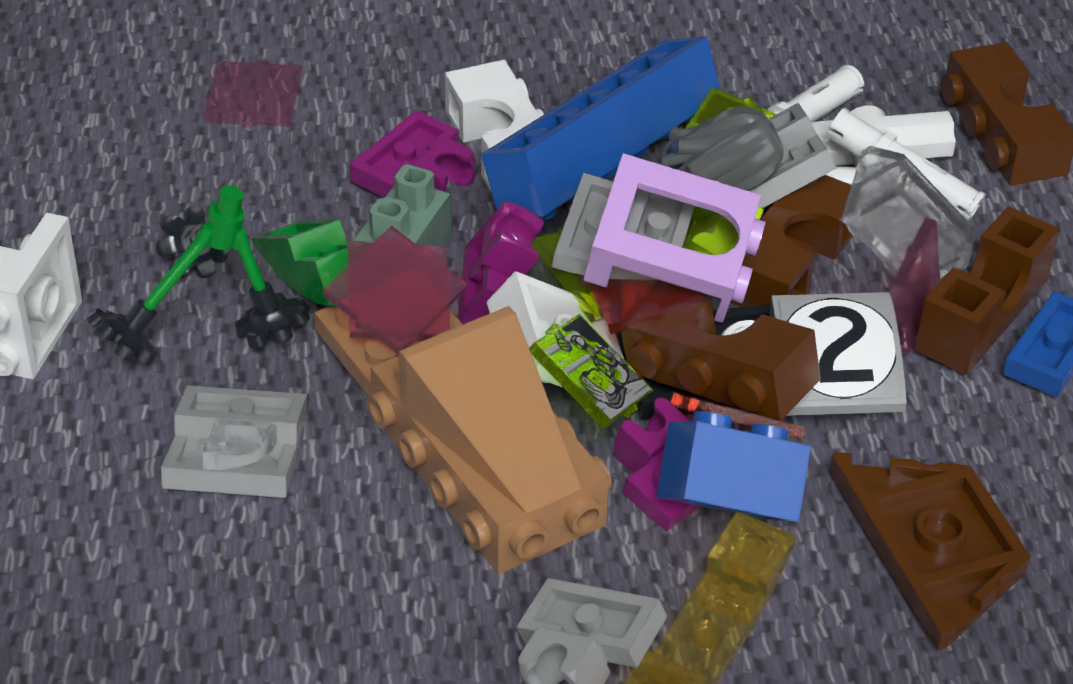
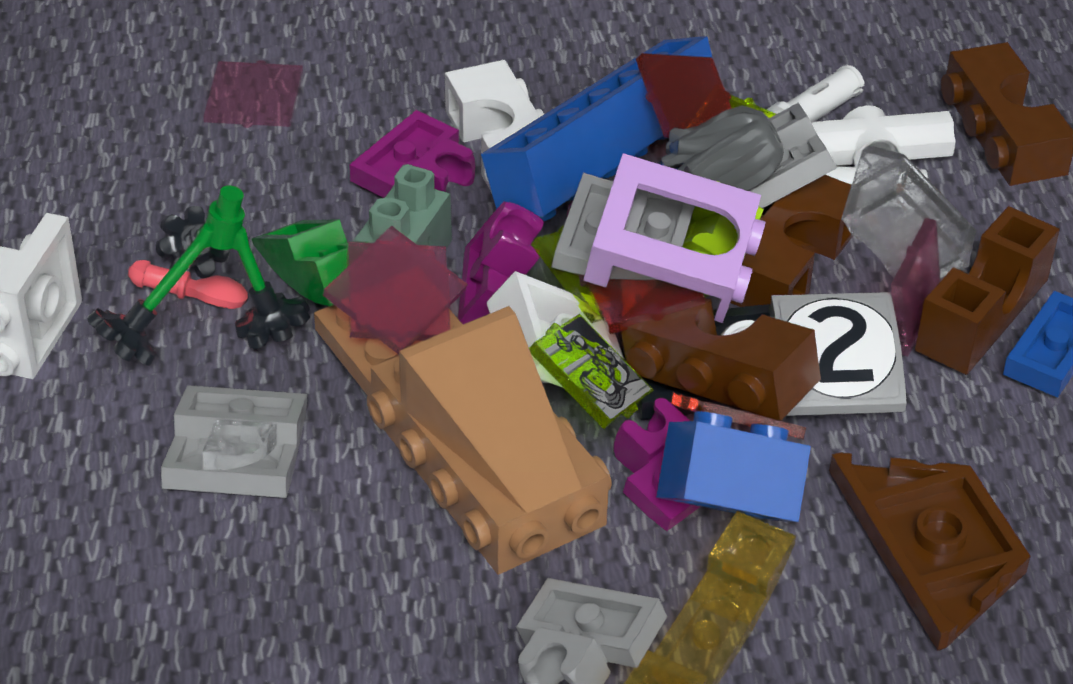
white pin [825,108,986,224] -> none
none -> coral piece [128,260,248,309]
none -> clear red piece [635,53,732,137]

